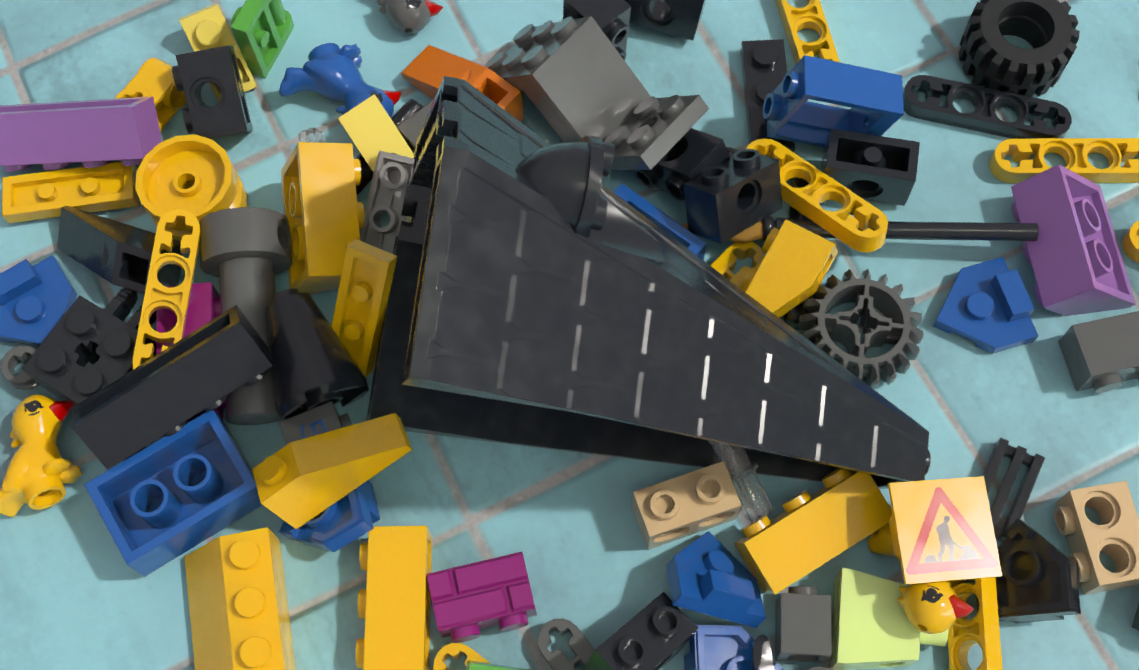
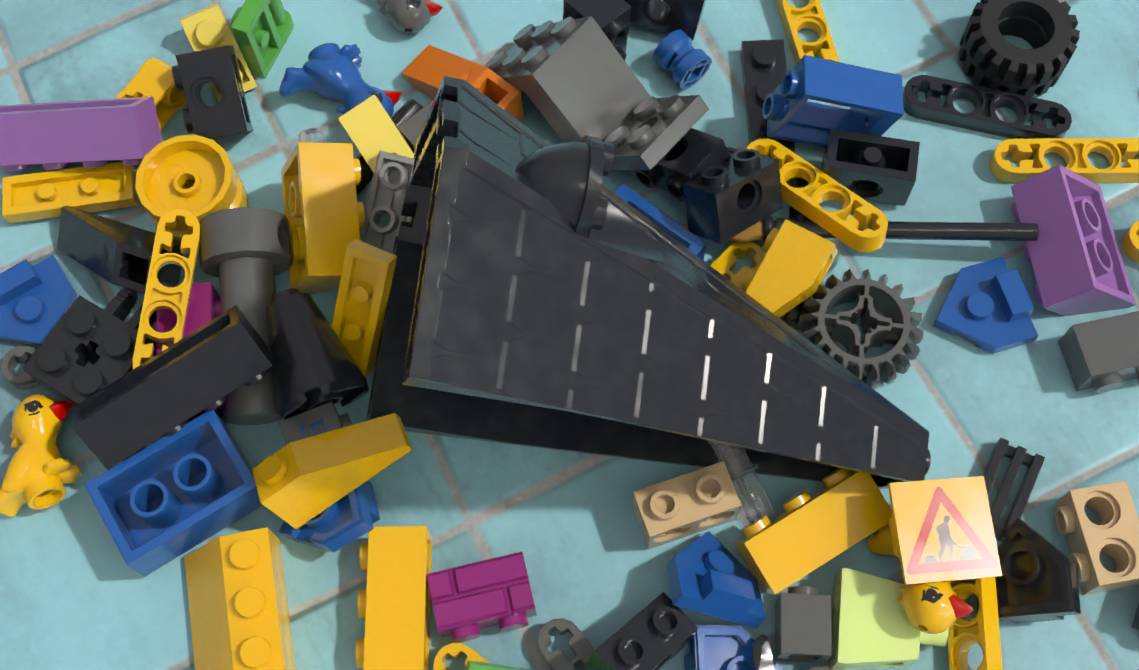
none -> blue wheel [652,29,712,90]

